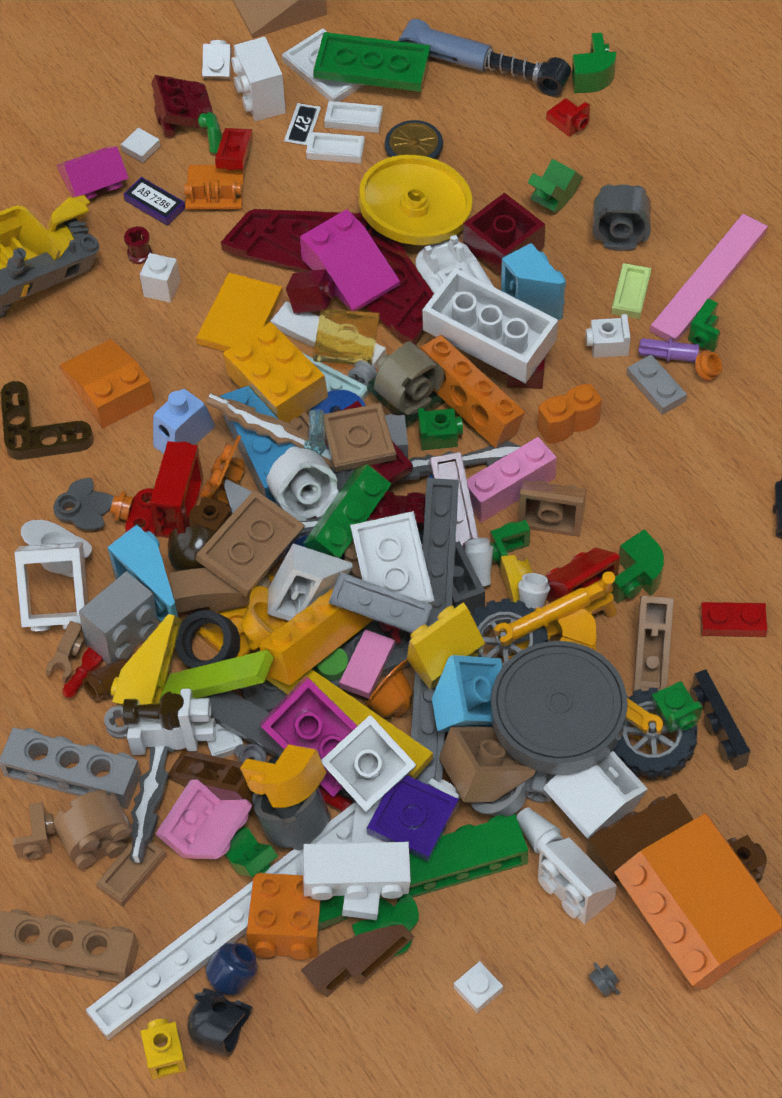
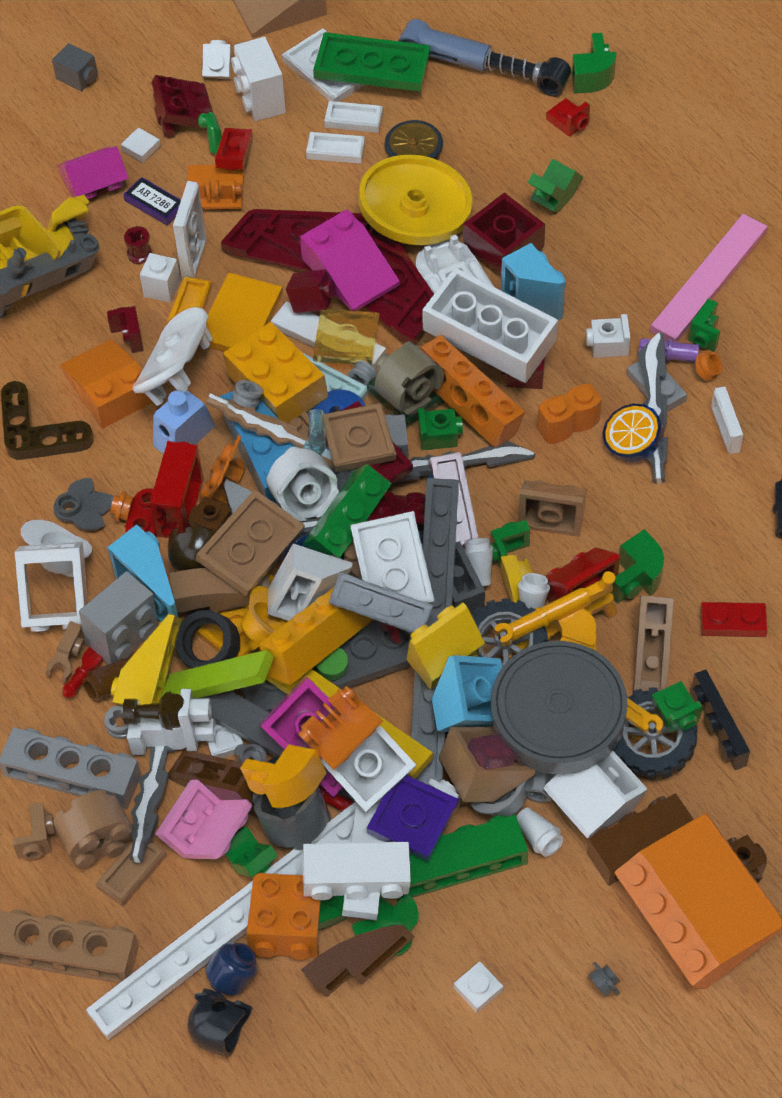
yellow brick [140,1018,187,1080] -> none
sticker [284,103,321,145] -> none
bright pink tile [339,629,395,699] -> none
orange piece [363,659,413,718] -> none
bright pink brick [467,437,557,523] -> none
white slope [538,838,617,925] -> none
dark grey brick [593,185,651,251] -> none
yellowish green tile [611,263,652,319] -> none
none -> dark grey brick [52,43,98,92]
none -> dark red bracket [107,306,144,353]
none -> white piece [133,307,213,406]
none -> light orange tile [167,276,213,323]
none -> white tile [173,181,207,280]
none -> light grey bush [232,380,263,408]
none -> orange hinge [298,686,383,770]
none -> clear pink tile [467,734,516,769]
none -> tile [602,403,664,462]
none -> dark grey sword [637,333,668,484]
none -> white tile [711,386,743,454]

